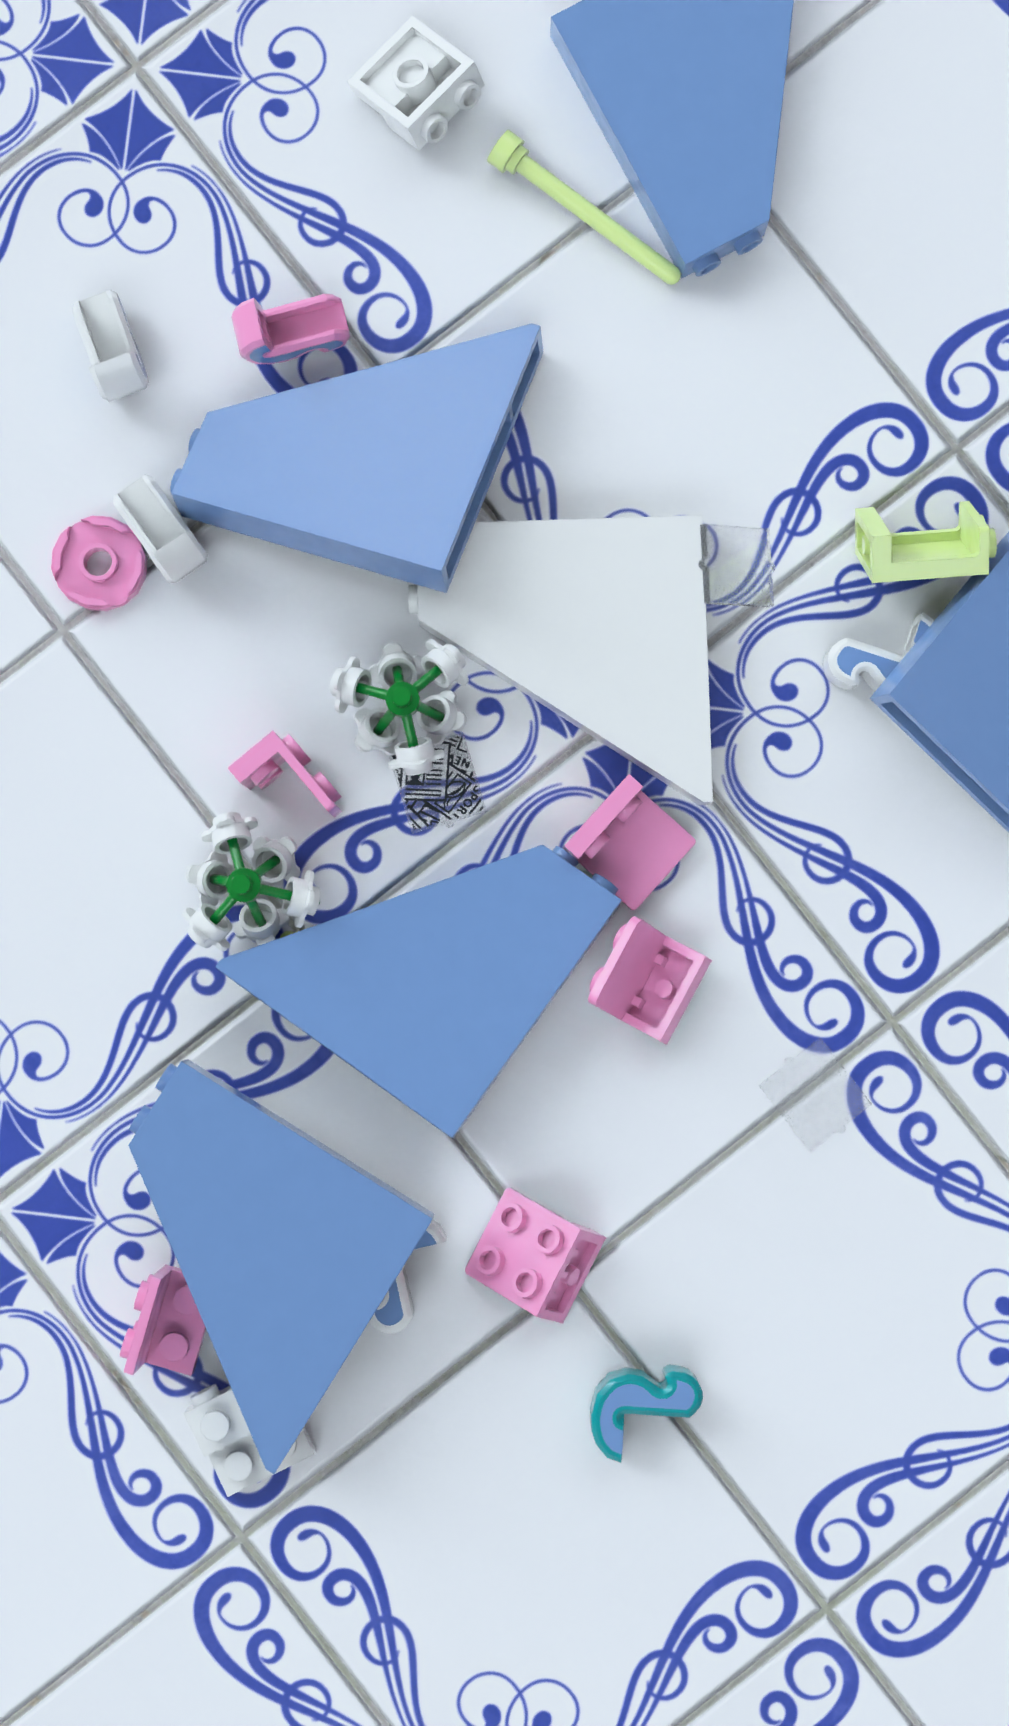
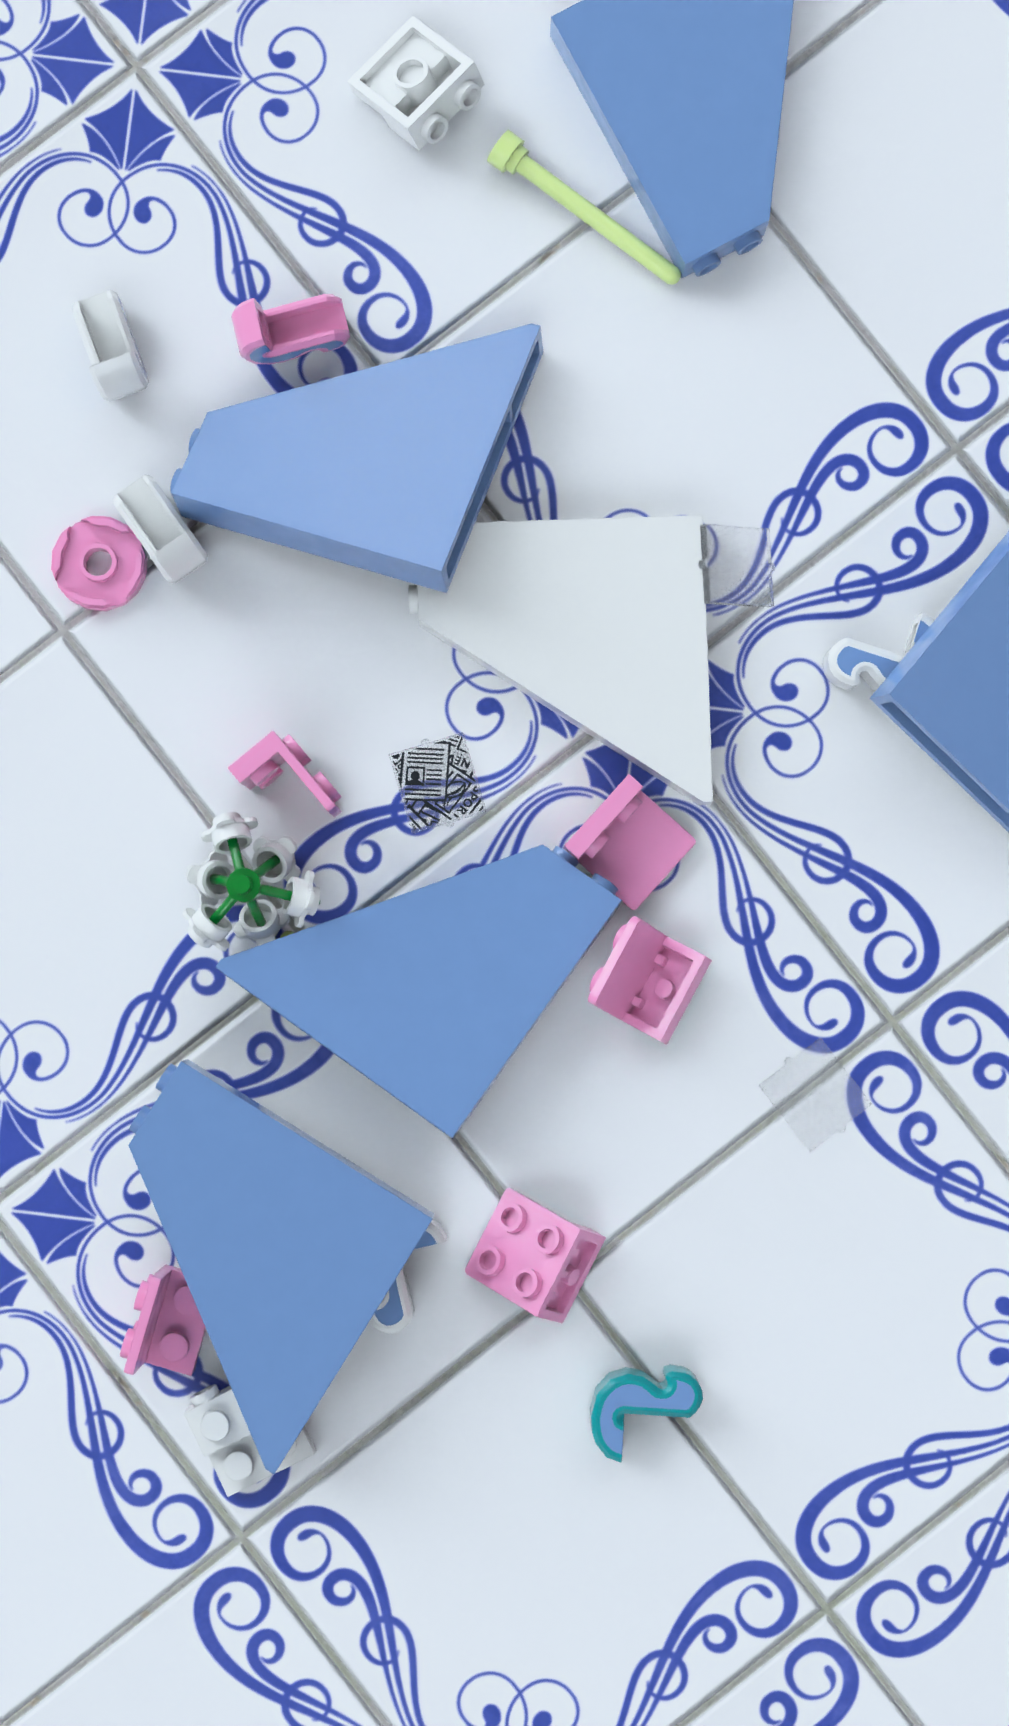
white plant [330,639,469,776] -> none
yellowish green panel [855,501,997,583] -> none

